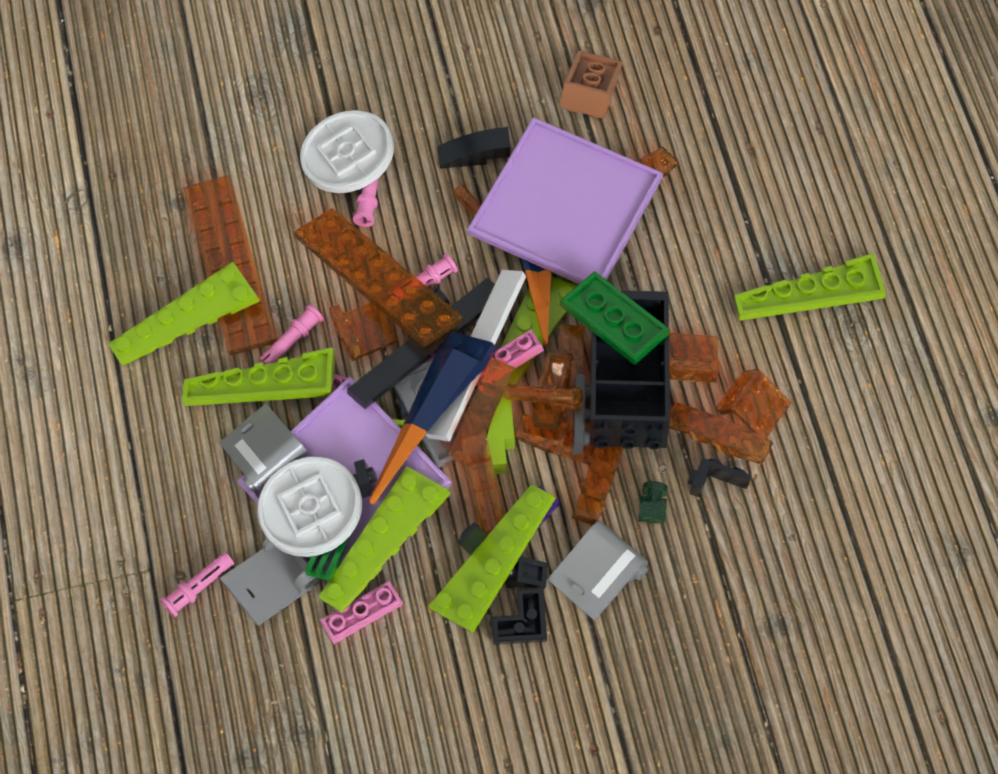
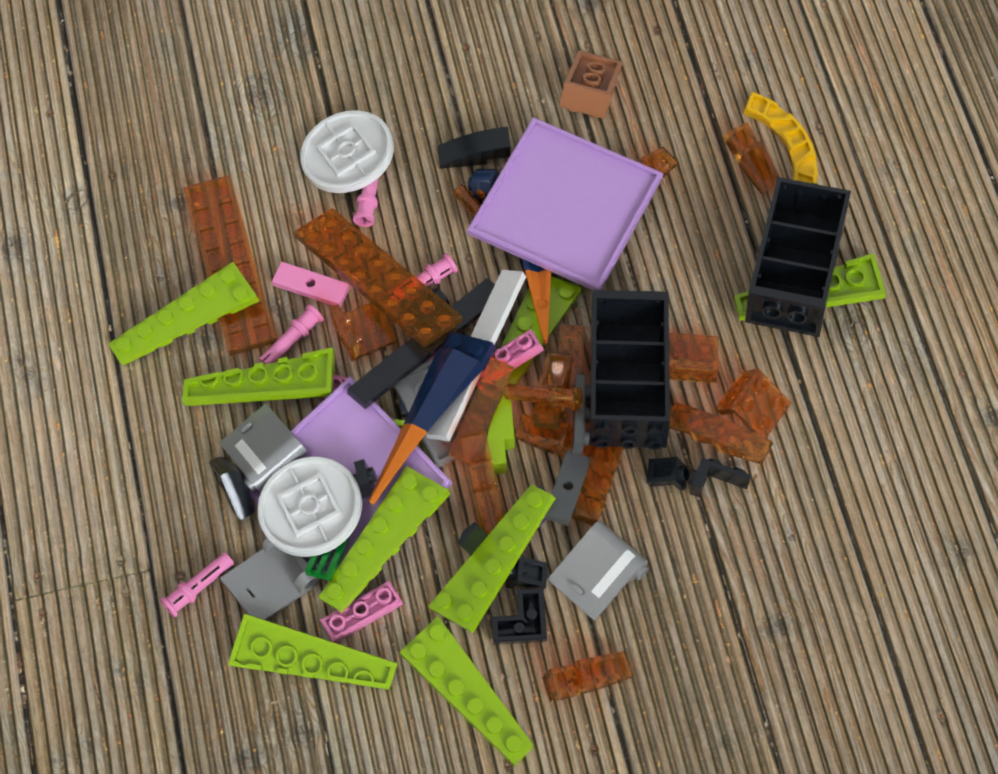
green tile [560,271,670,365] -> none
clear green piece [638,481,668,525] -> none
none -> black brick [209,457,255,520]
none -> lime wing [228,613,398,690]
none -> bright pink tile [272,262,350,308]
none -> lime wing [399,616,534,767]
none -> dark blue head [468,169,500,200]
none -> clear orange slope [542,651,634,702]
none -> dark grey tile [544,450,591,526]
none -> black bracket [646,457,689,490]
none -> clear orange slope [723,122,780,194]
none -> yellow tile [744,92,818,184]
none -> black container [745,177,851,337]

